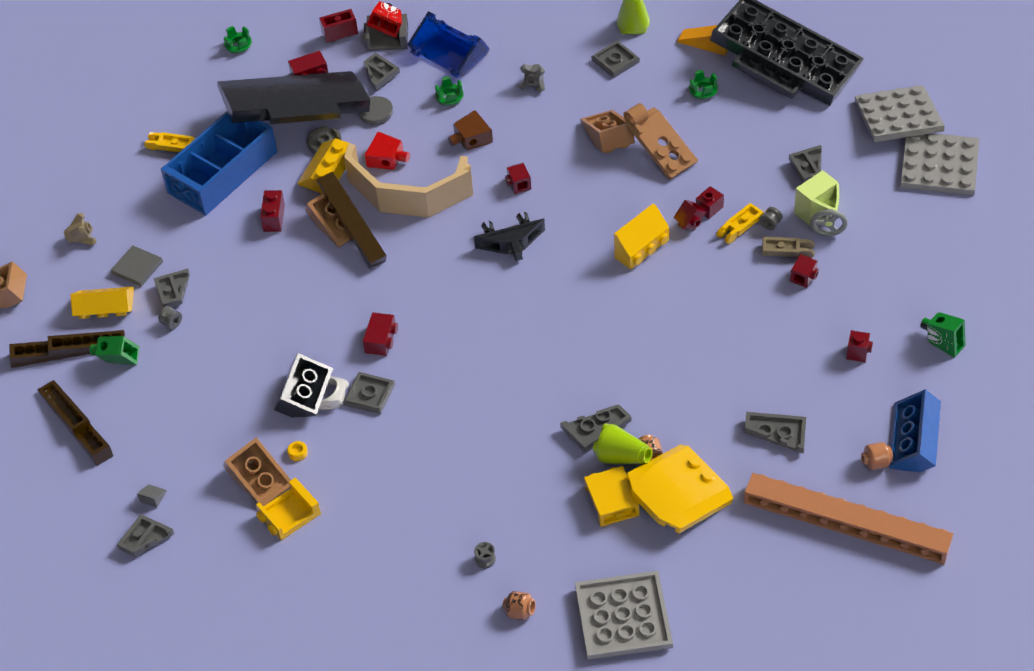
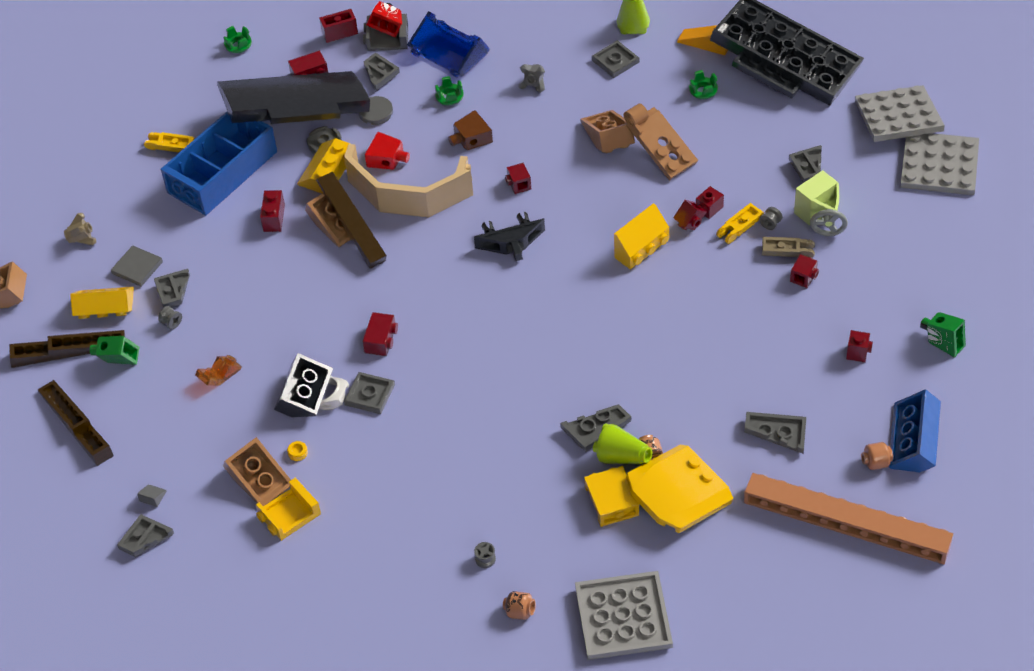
none -> clear orange slope [195,355,242,386]

